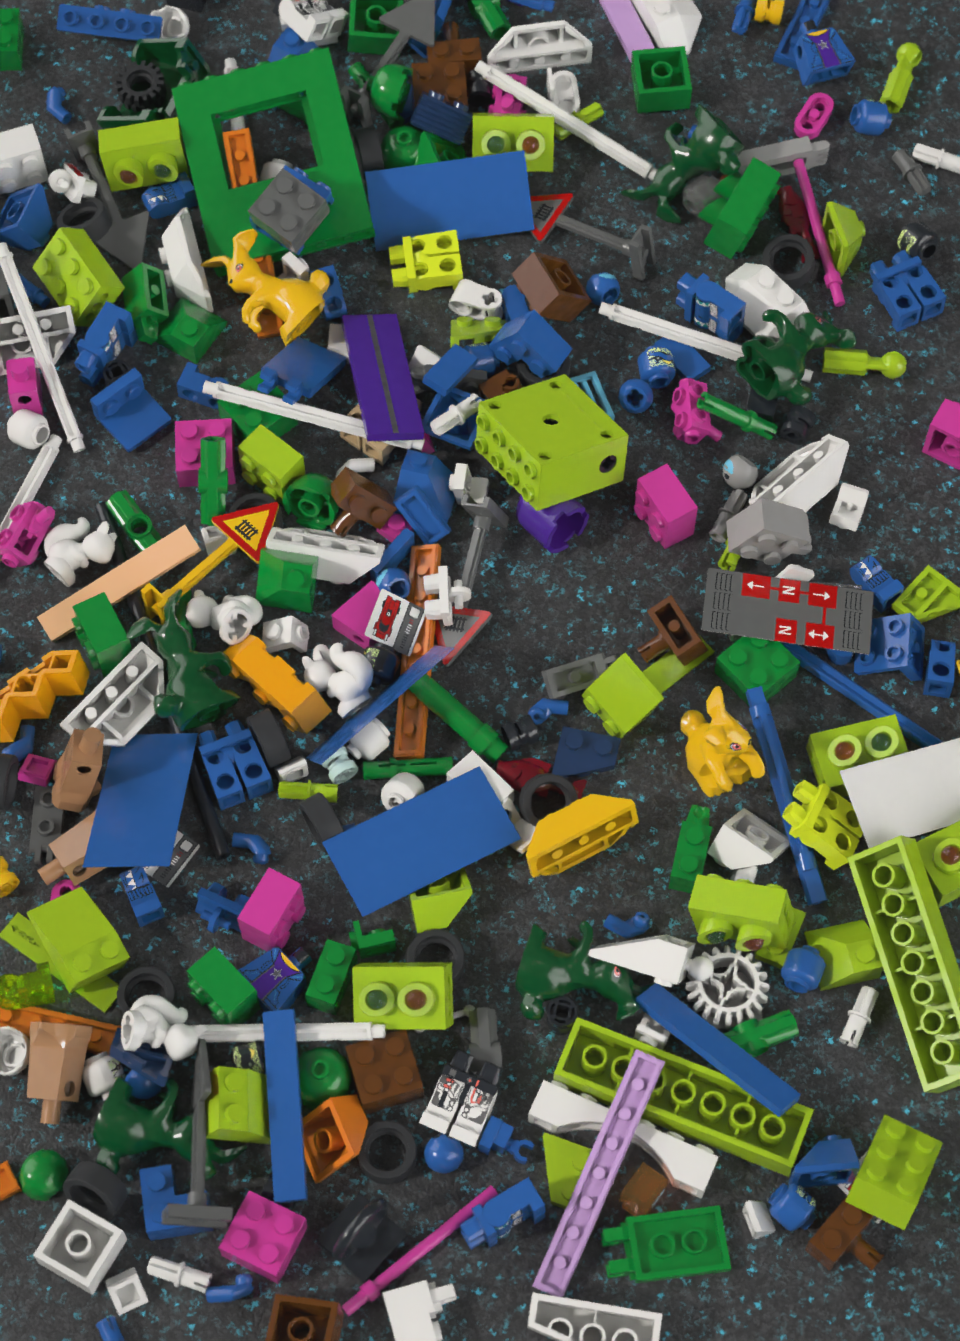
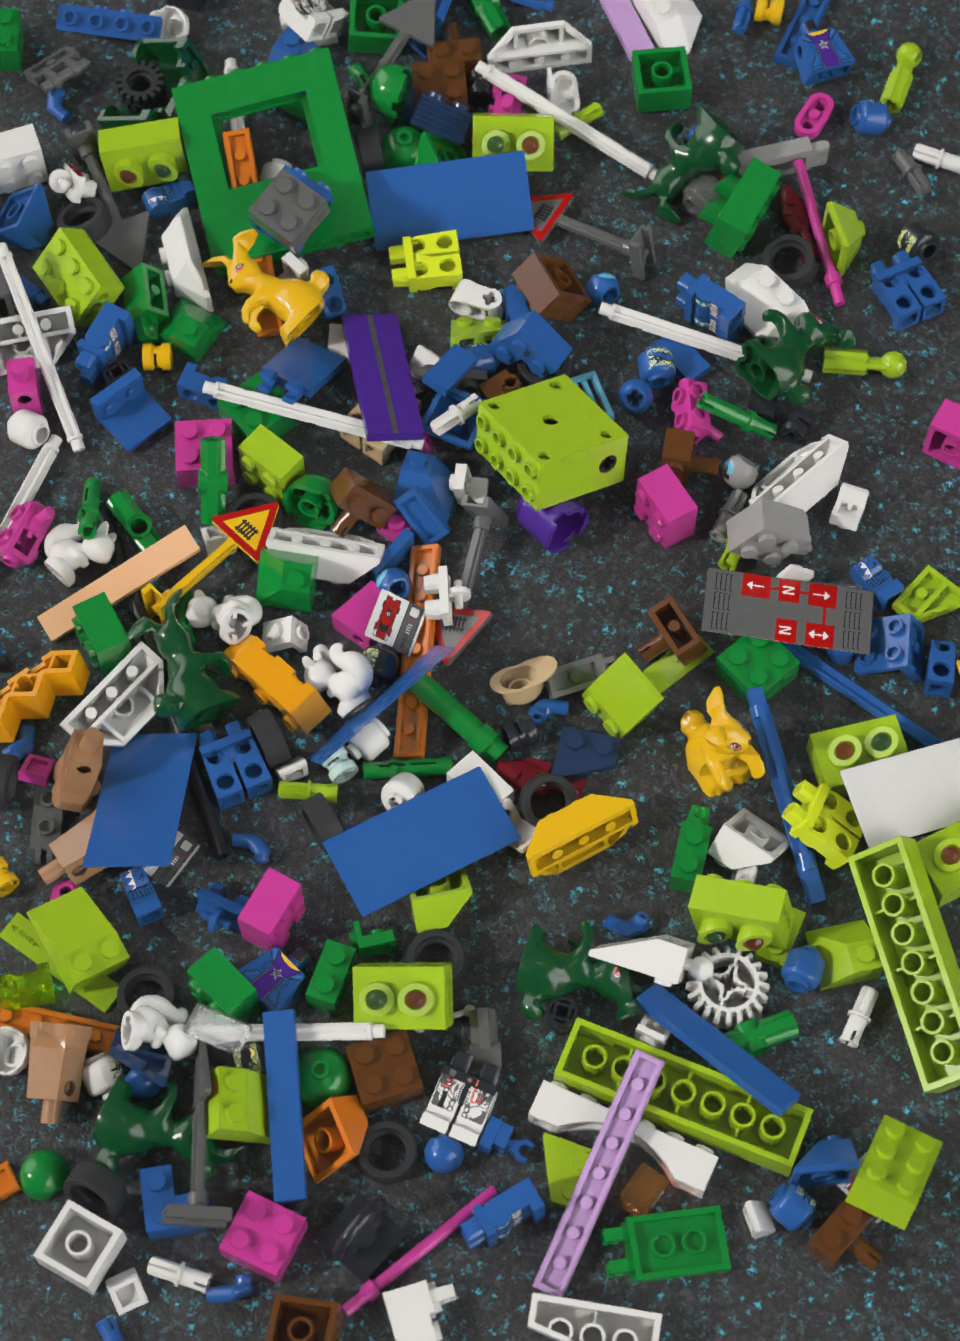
white arm [336,458,375,477] -> none
none -> dark grey plate [23,45,90,93]
none -> green pin [78,478,102,540]
none -> yellow wheel [142,343,173,371]
none -> clear tile [183,1002,253,1056]
none -> tan piece [490,656,557,706]
none -> reddish brown brick [661,428,720,489]

